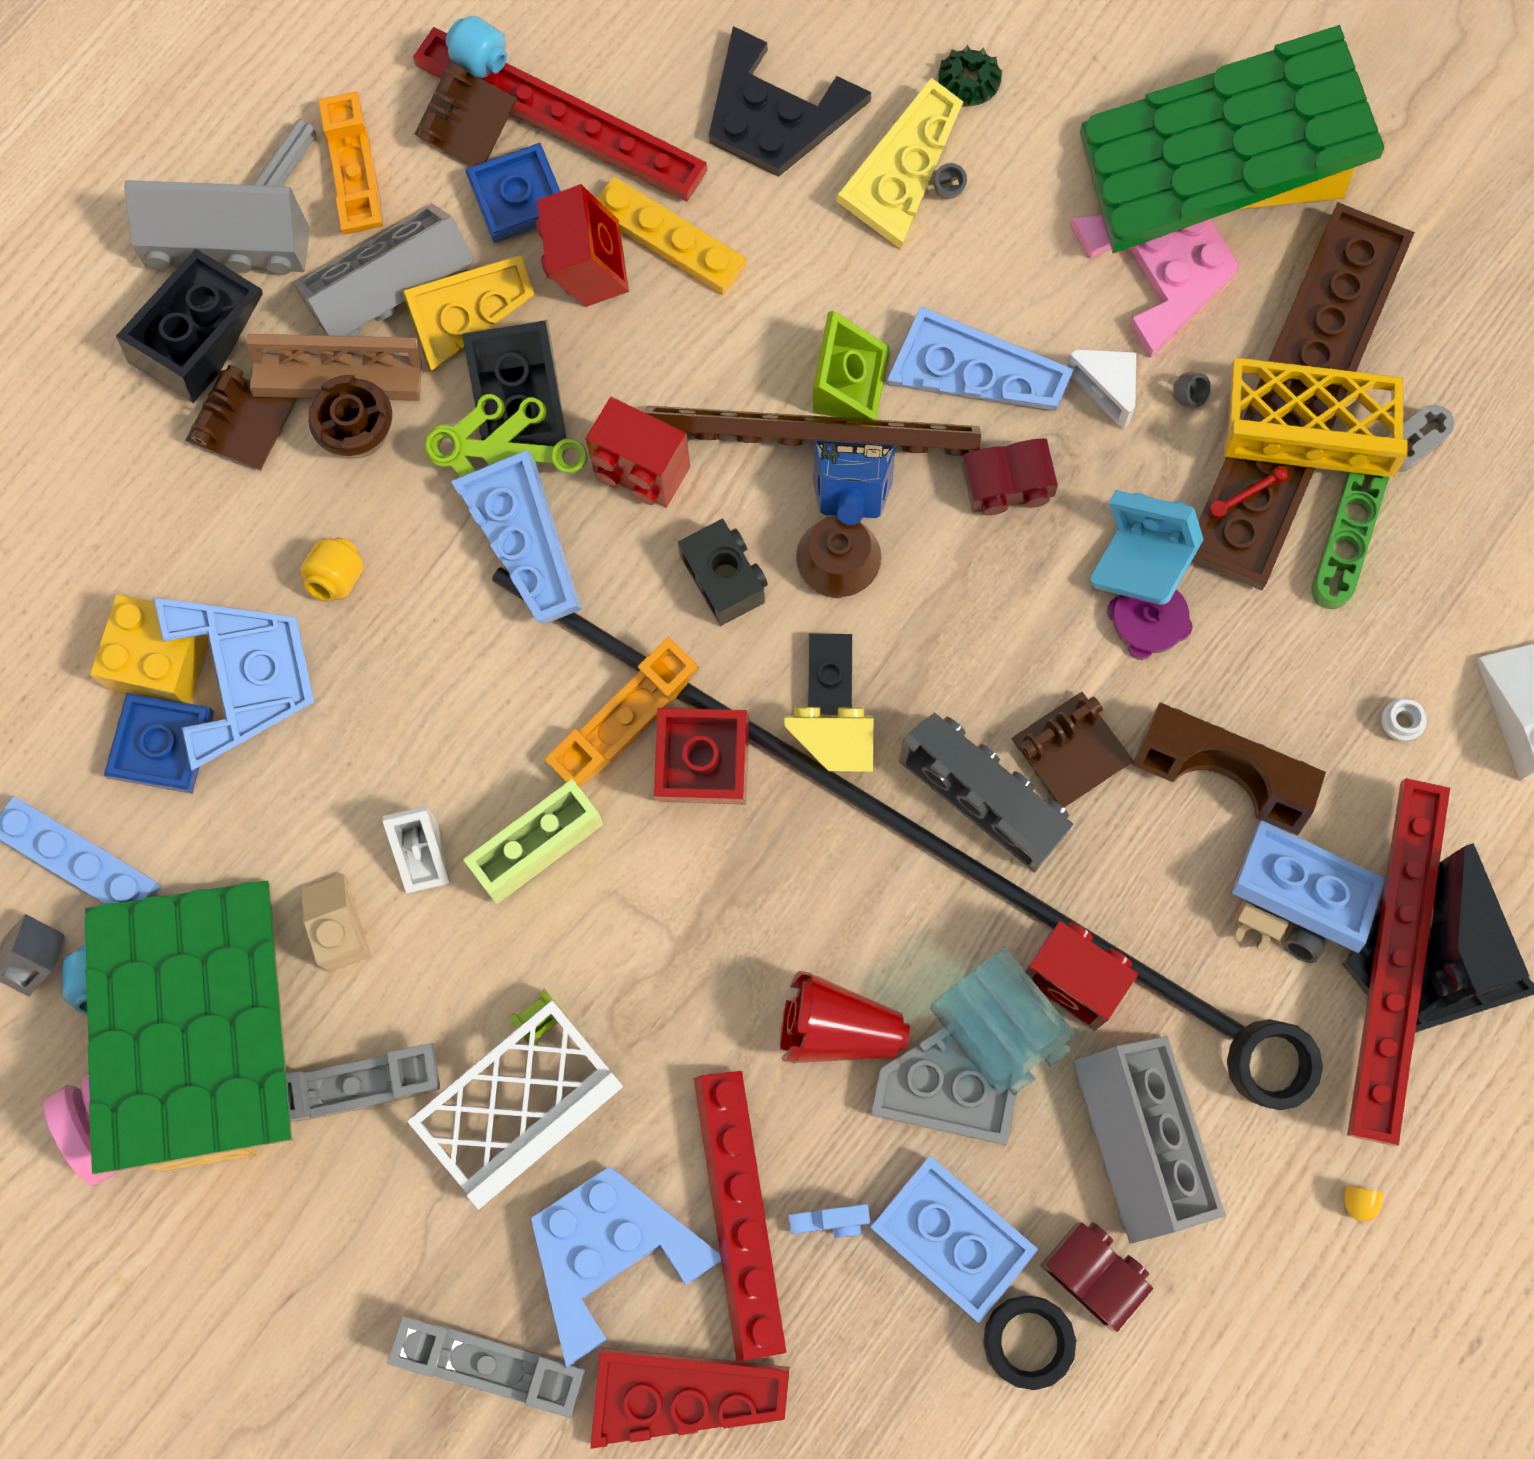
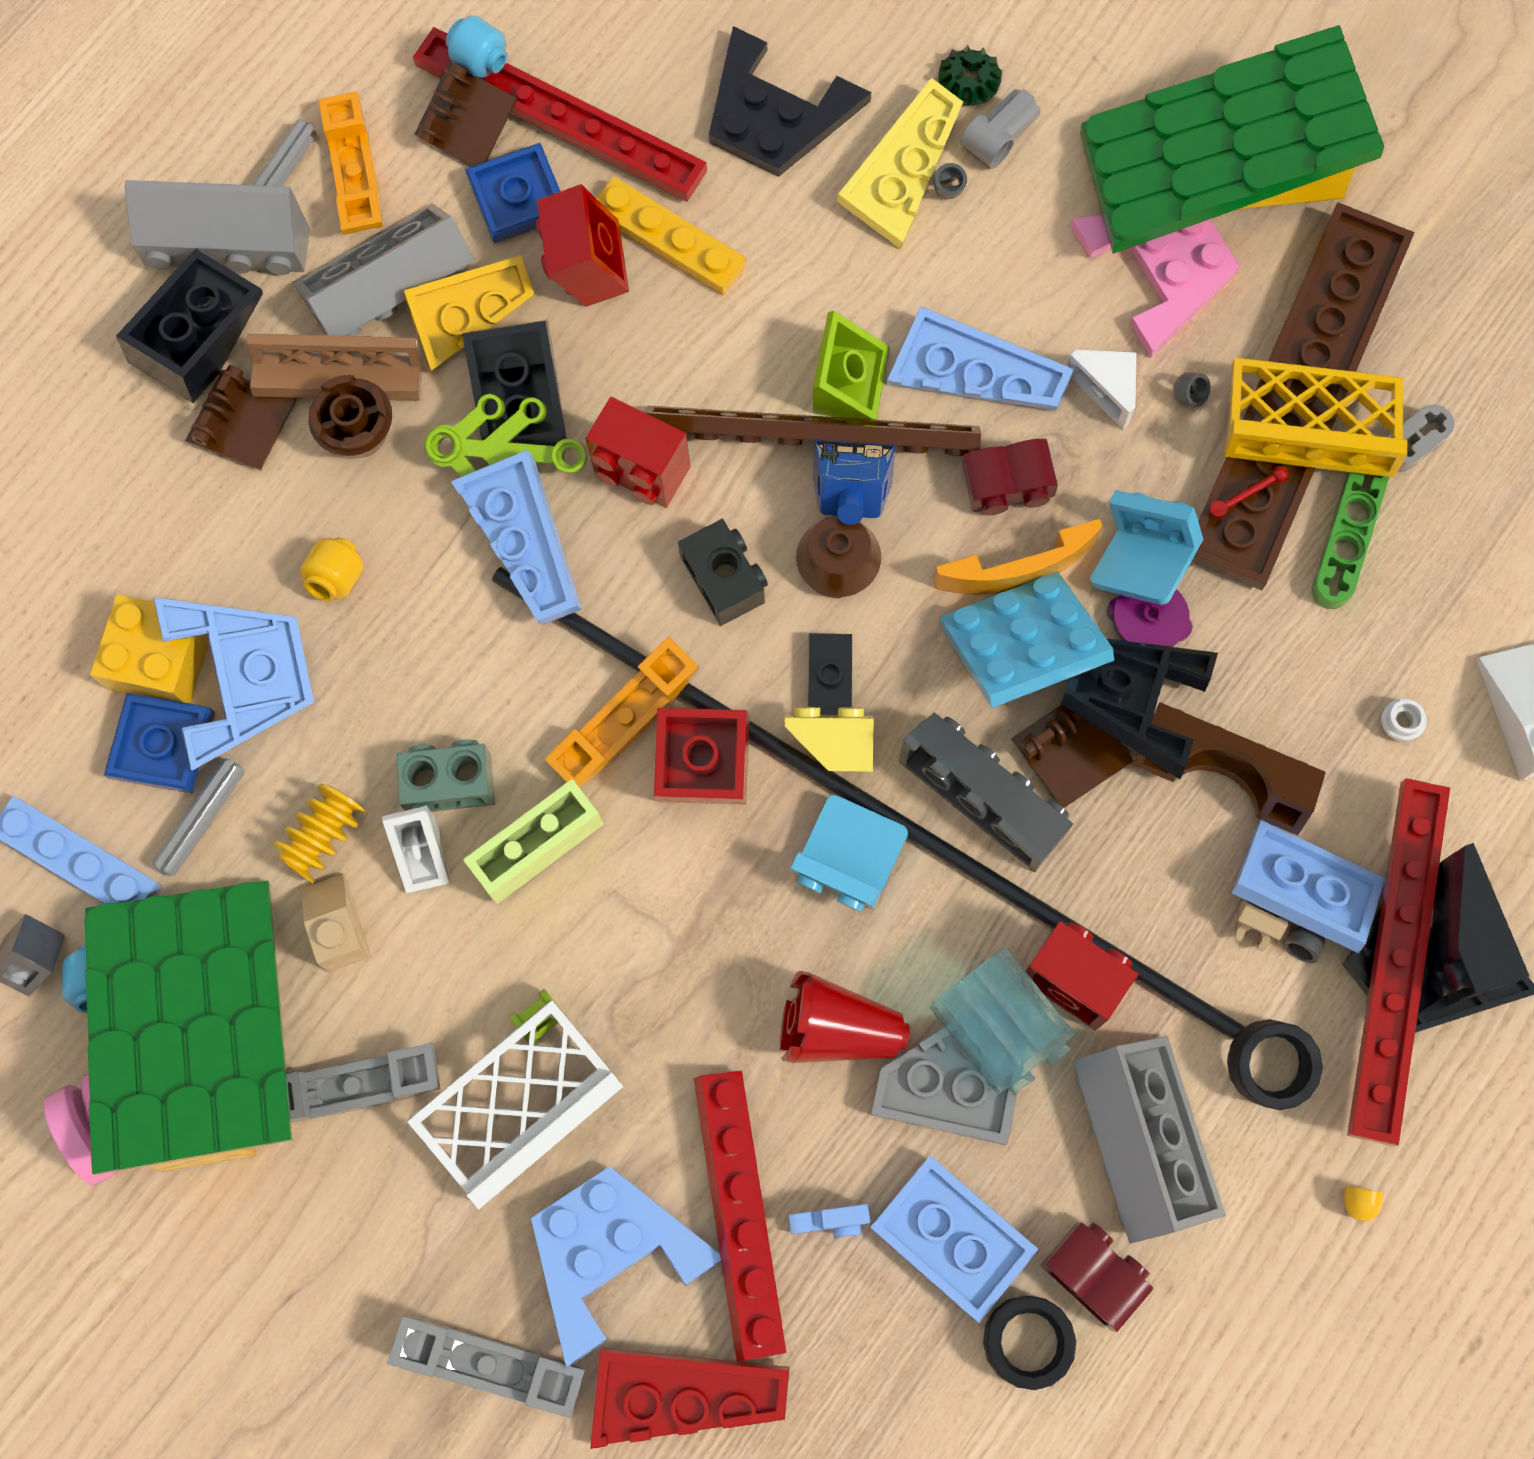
none -> light grey axle [152,758,244,877]
none -> yellow piece [272,783,368,884]
none -> sand green brick [396,739,495,812]
none -> medium azure bracket [790,795,908,912]
none -> light orange slope [933,519,1102,595]
none -> medium azure plate [940,571,1114,708]
none -> light grey piece [960,89,1040,169]
none -> black wing [1061,639,1218,779]

